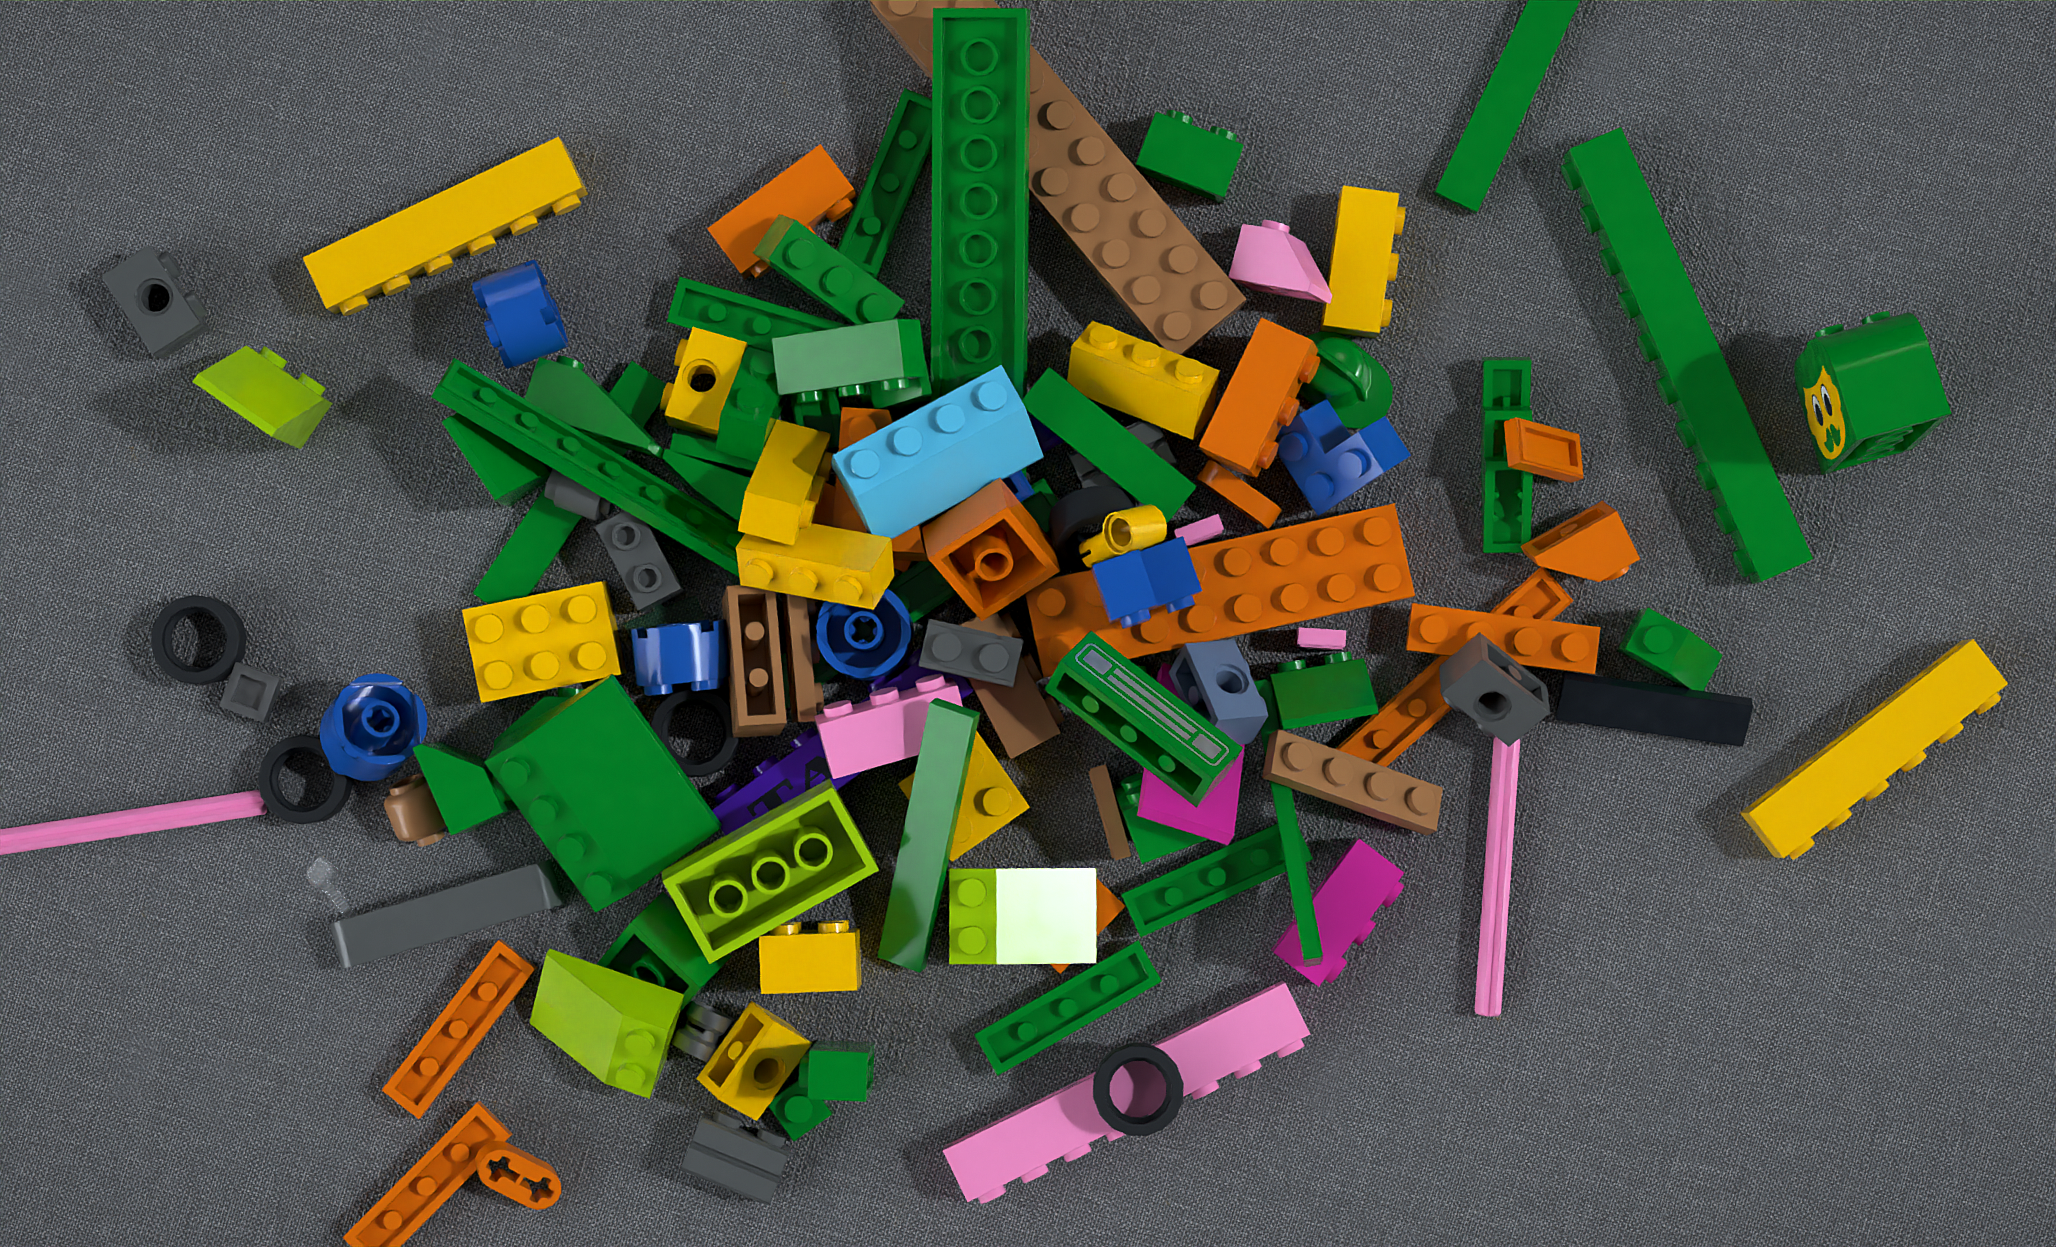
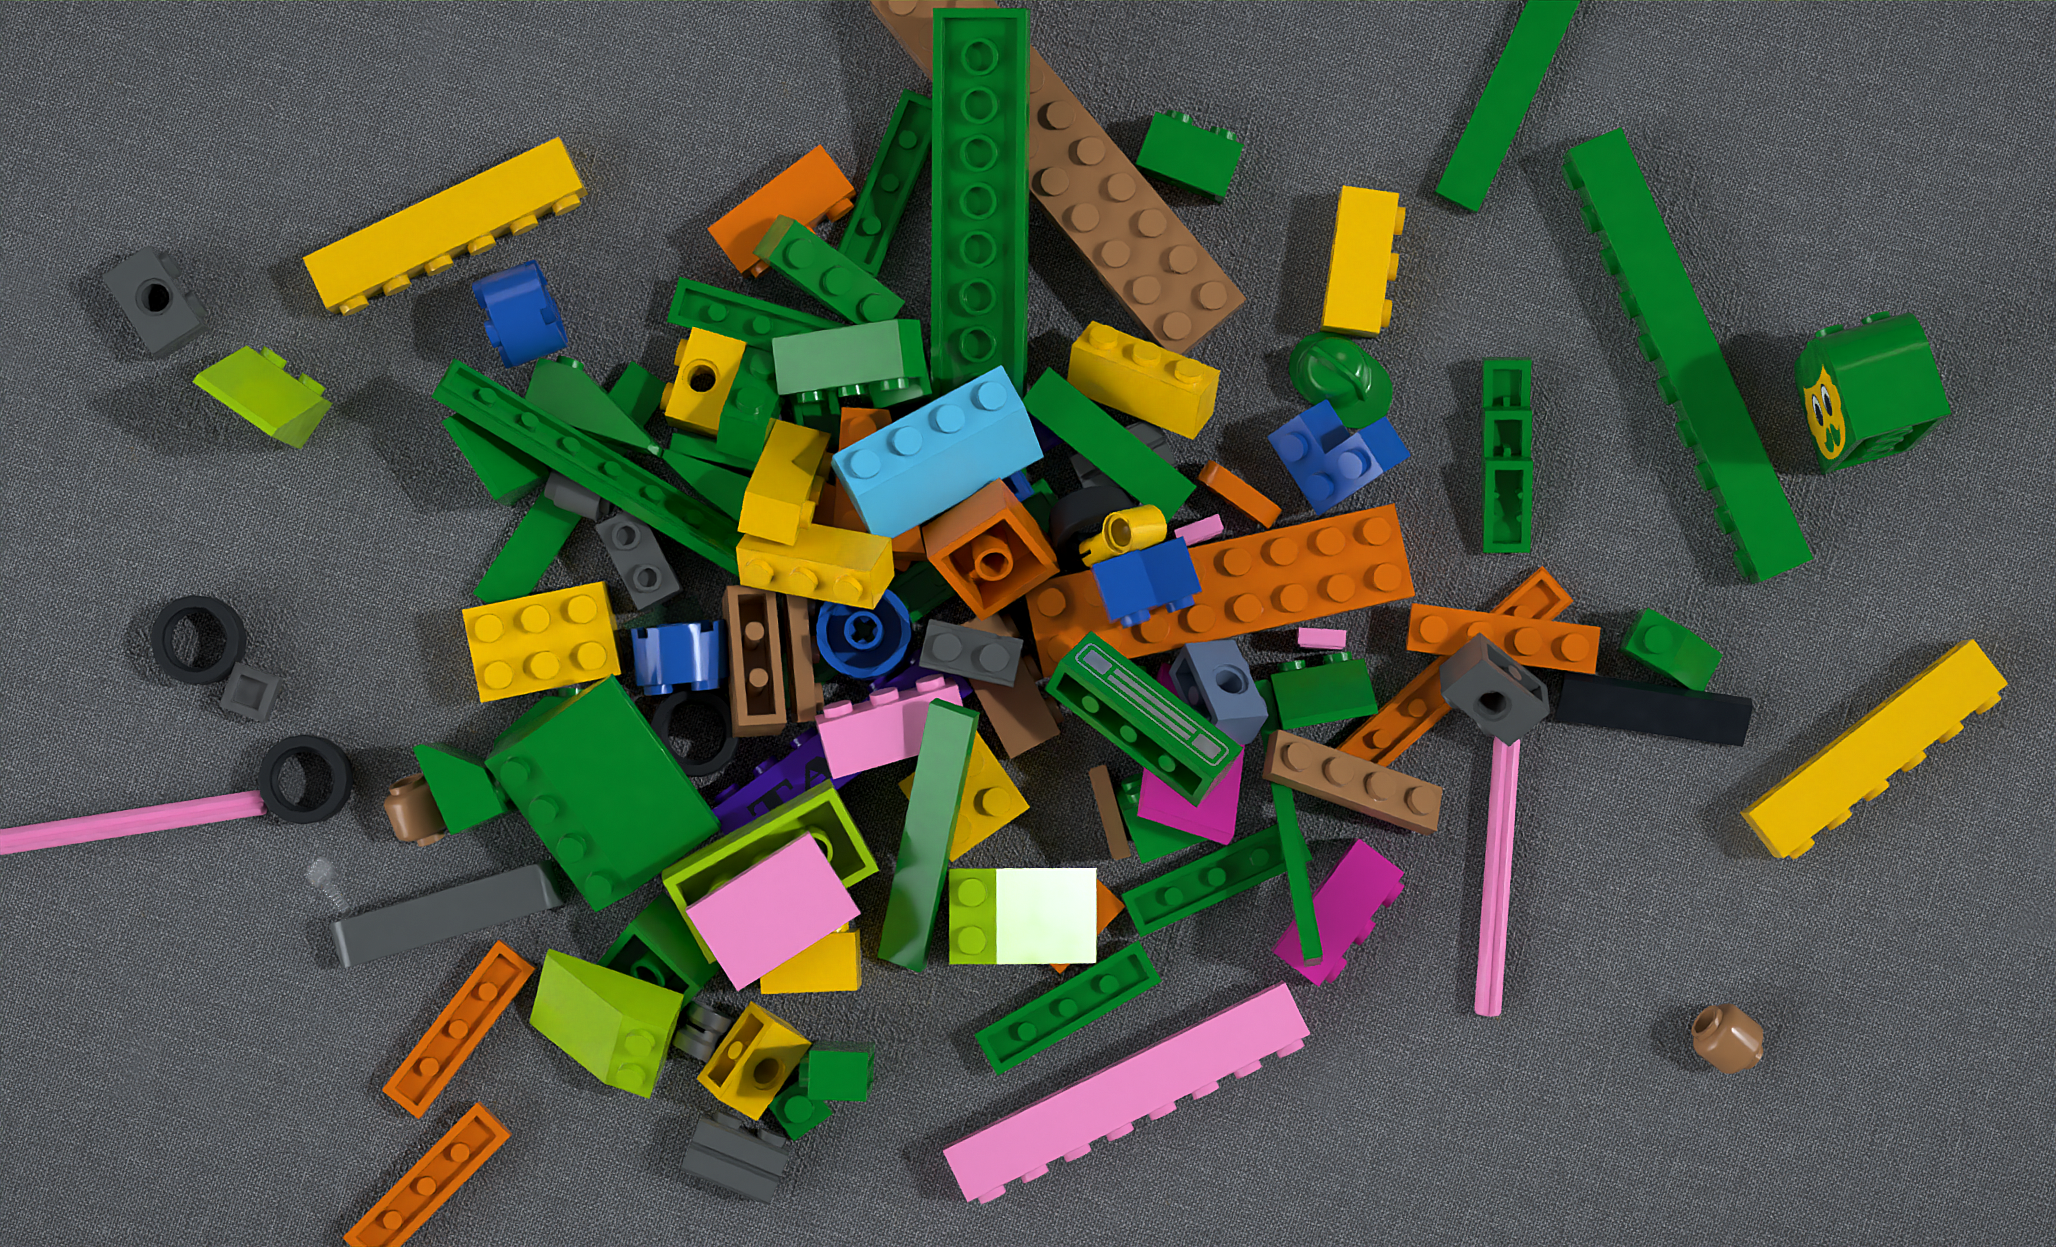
blue brick [320,673,427,781] -> none
orange beam [476,1141,561,1210] -> none
black tyre [1093,1043,1184,1136] -> none
orange slope [1199,317,1320,478] -> none
bright pink slope [1228,220,1332,304] -> none
orange tile [1504,417,1584,483] -> none
orange slope [1521,500,1640,582] -> none
none -> bright pink tile [685,830,861,991]
none -> medium nougat head [1691,1003,1763,1074]

